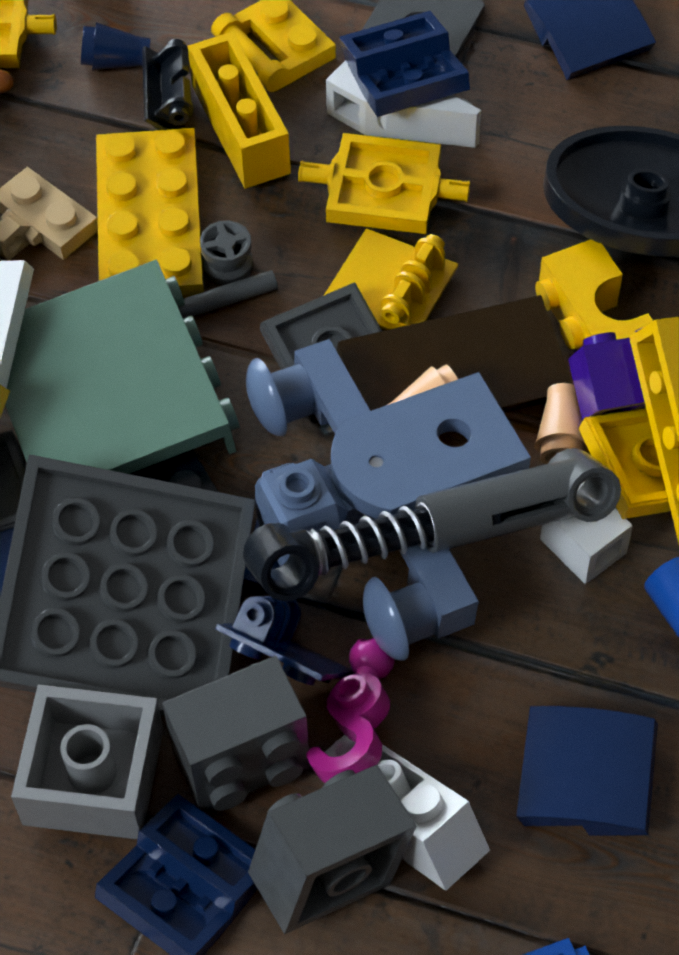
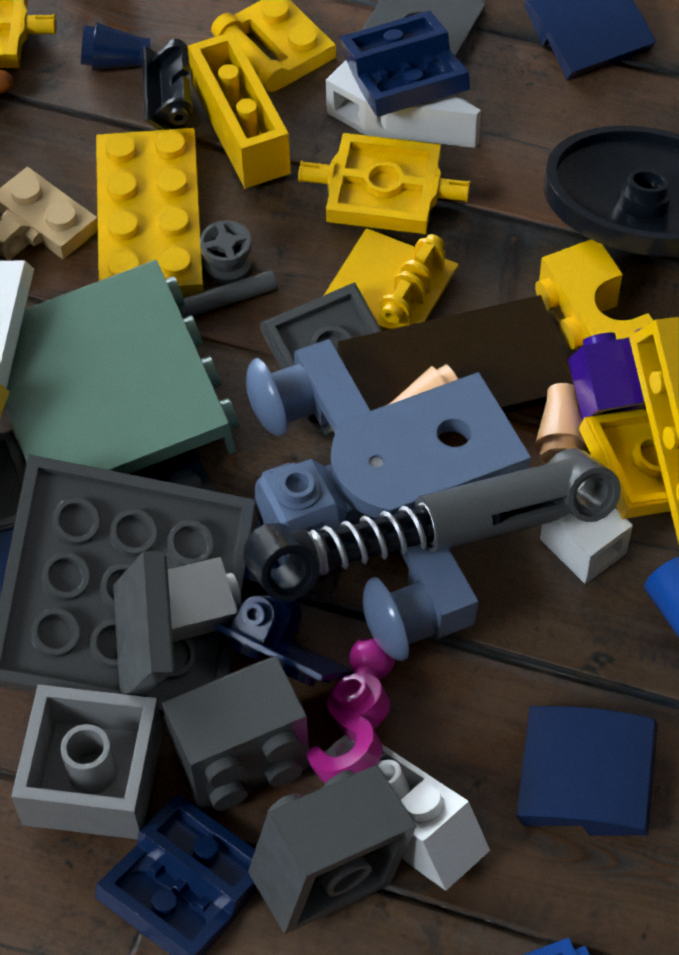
none -> dark grey tile [113,551,175,697]
none -> white brick [168,557,241,642]

